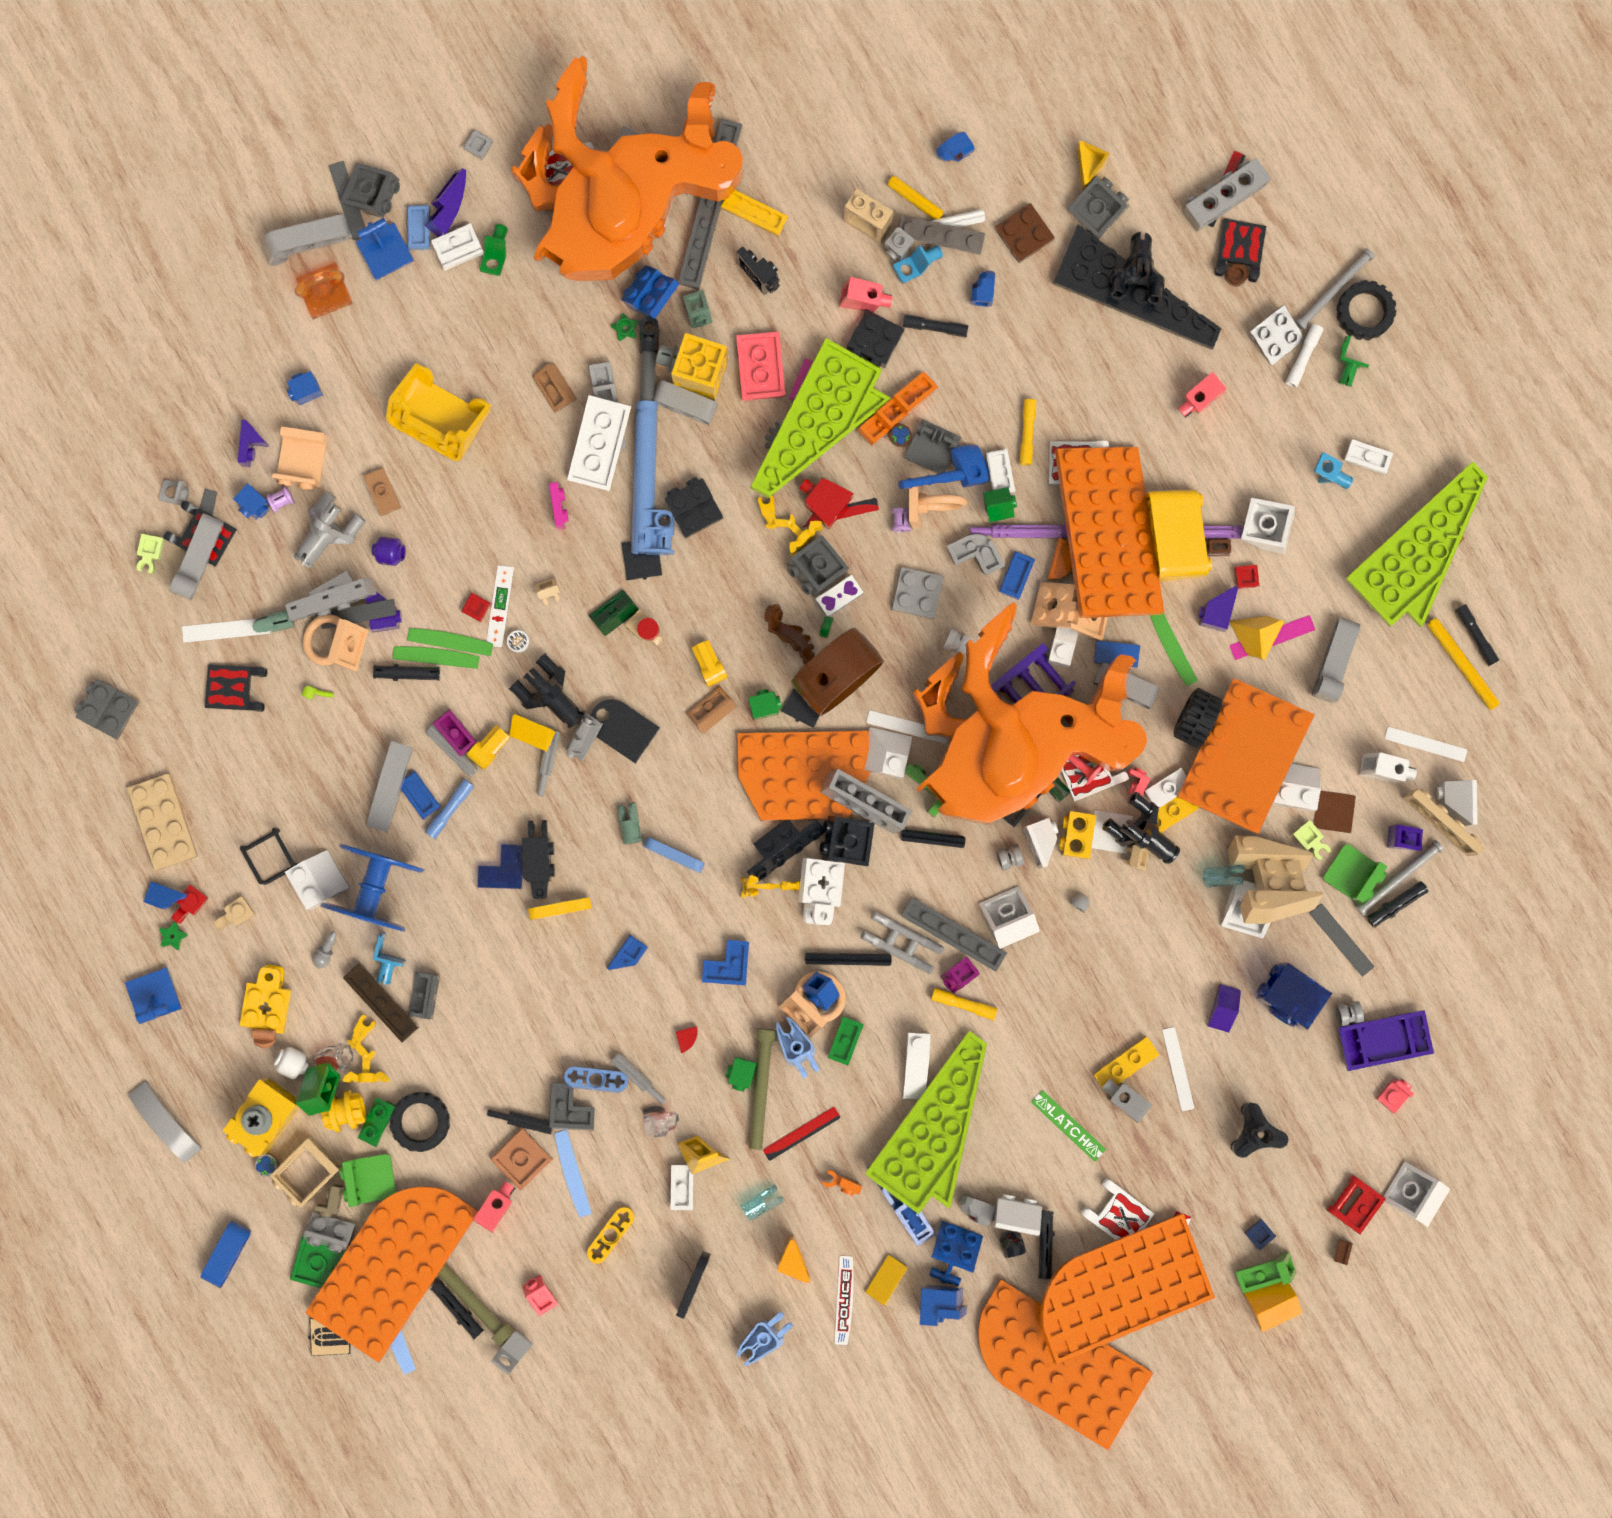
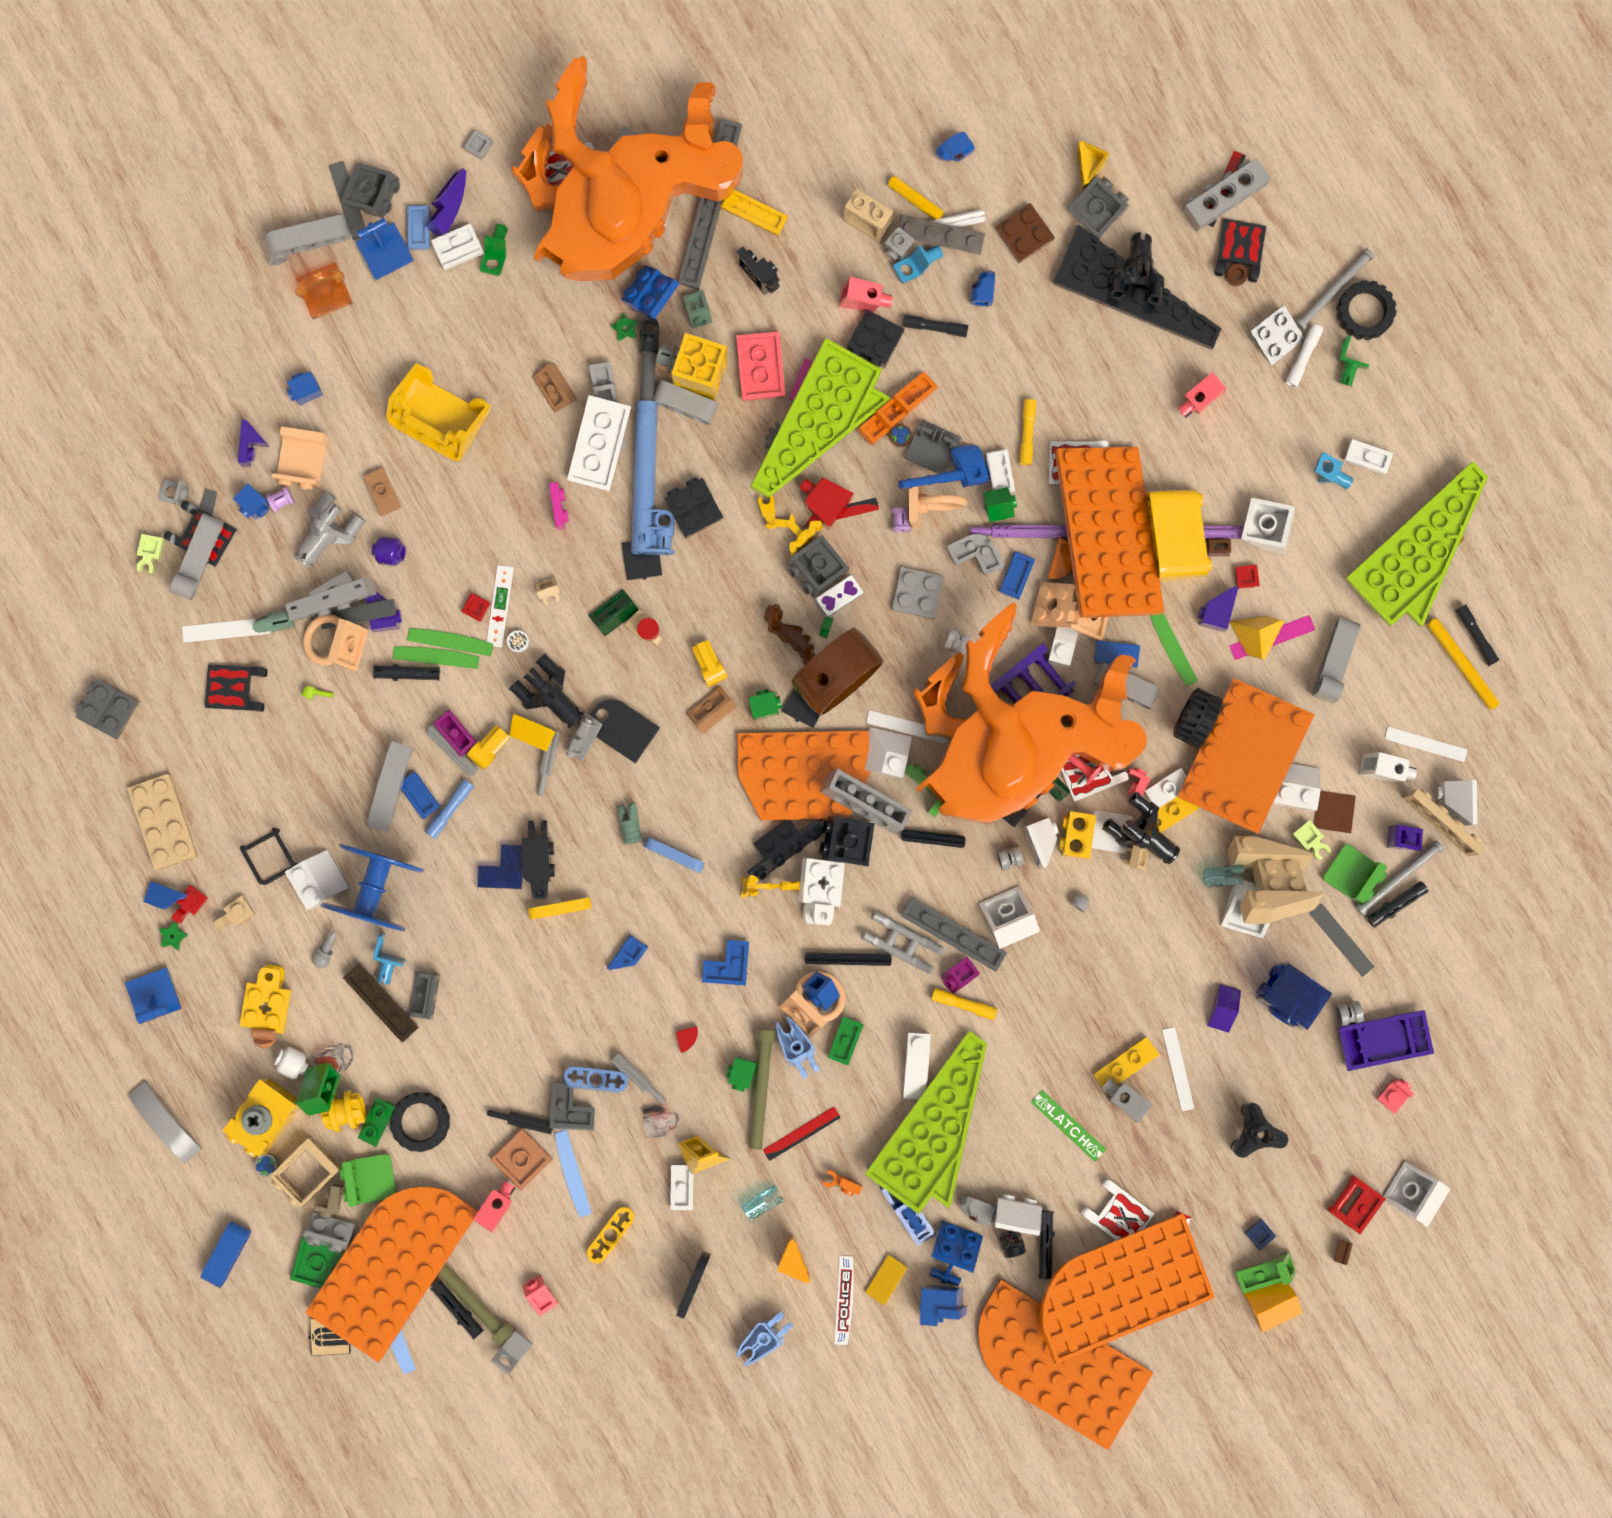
yellow piece [343,1015,390,1083] -> none

